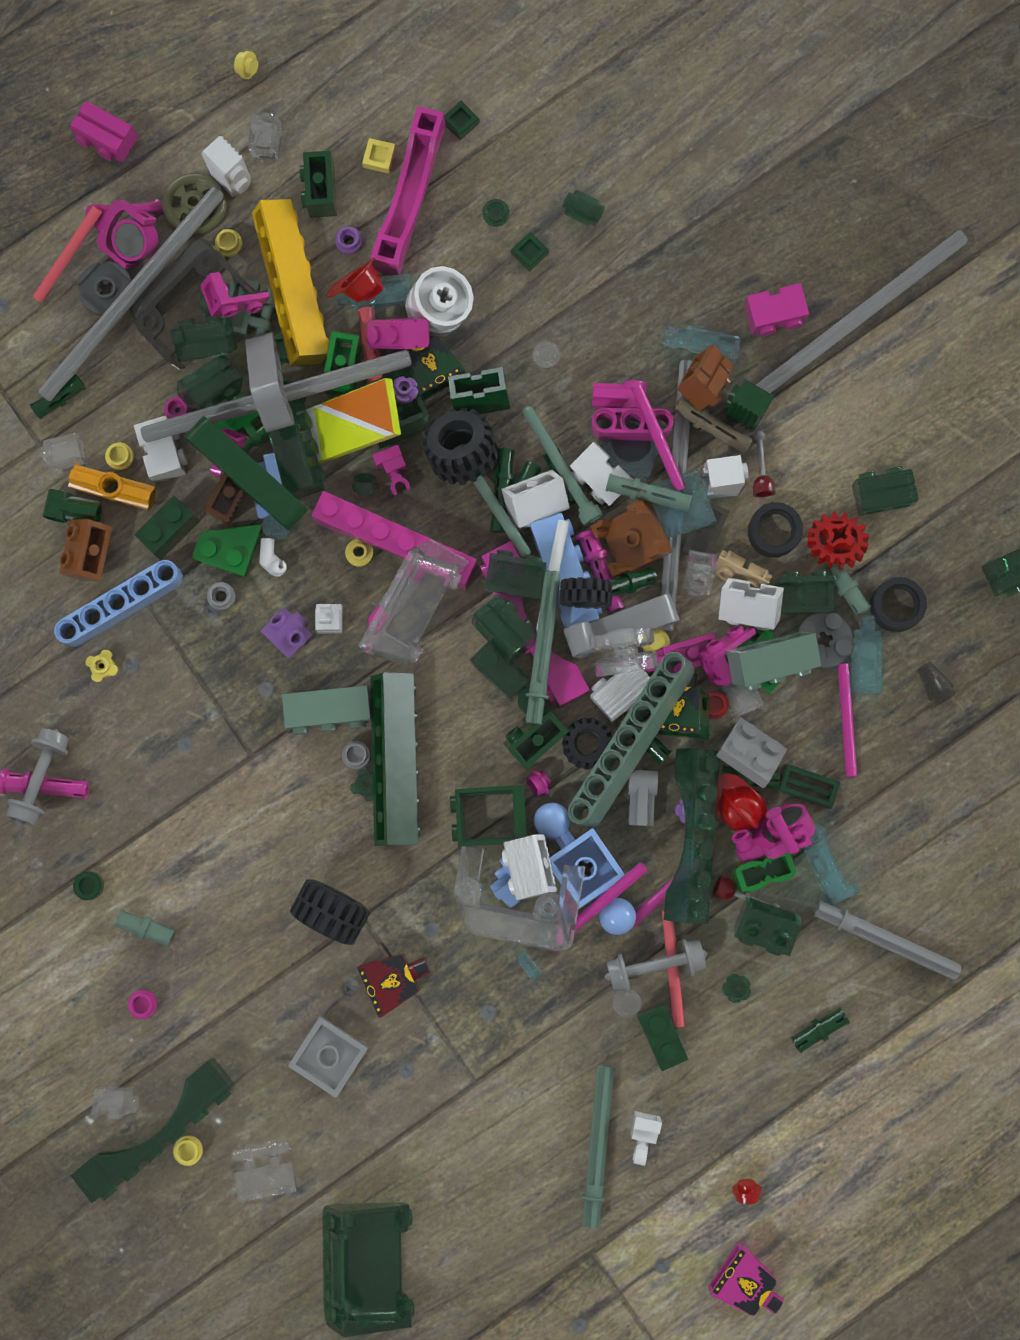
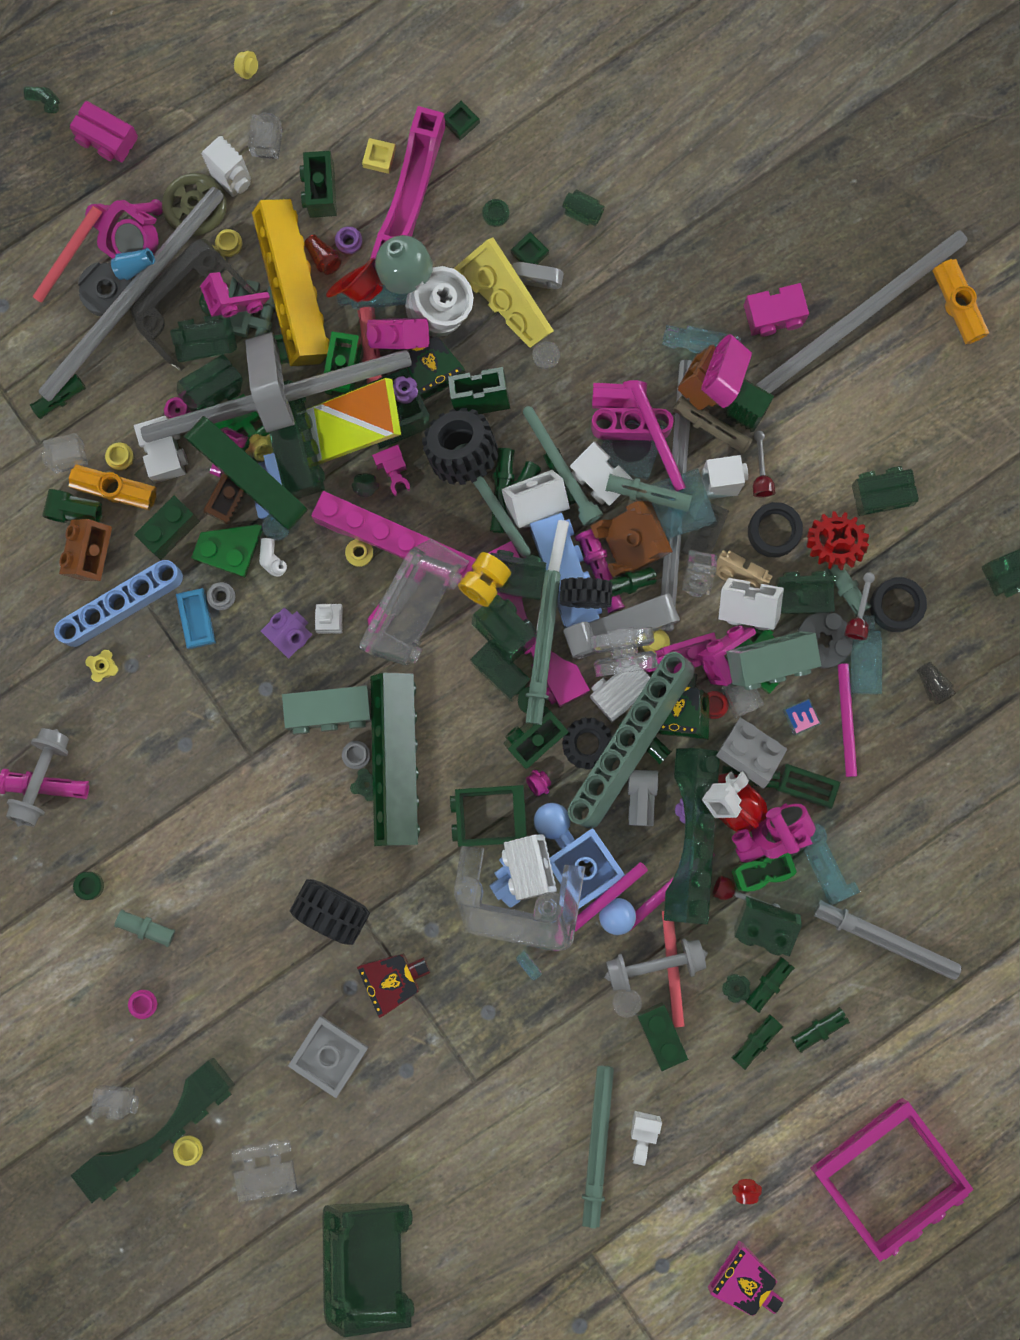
none -> clear green arm [24,86,60,113]
none -> dark azure cone [111,248,155,280]
none -> dark azure tile [176,588,216,649]
none -> light yellow plate [245,434,275,461]
none -> clear red cone [304,234,342,275]
none -> sand green cylinder [375,235,433,294]
none -> light yellow wing [453,238,554,348]
none -> yellow wheel [458,552,511,607]
none -> light grey beam [512,262,564,289]
none -> dark pink beam [701,334,752,408]
none -> white piece [702,771,749,818]
none -> dark green pin [731,1014,783,1070]
none -> dark green pin [745,956,795,1013]
none -> tile [782,698,821,736]
none -> dark pink window [810,1098,974,1262]
none -> hinge [844,572,875,640]
none -> light orange piece [932,259,989,345]

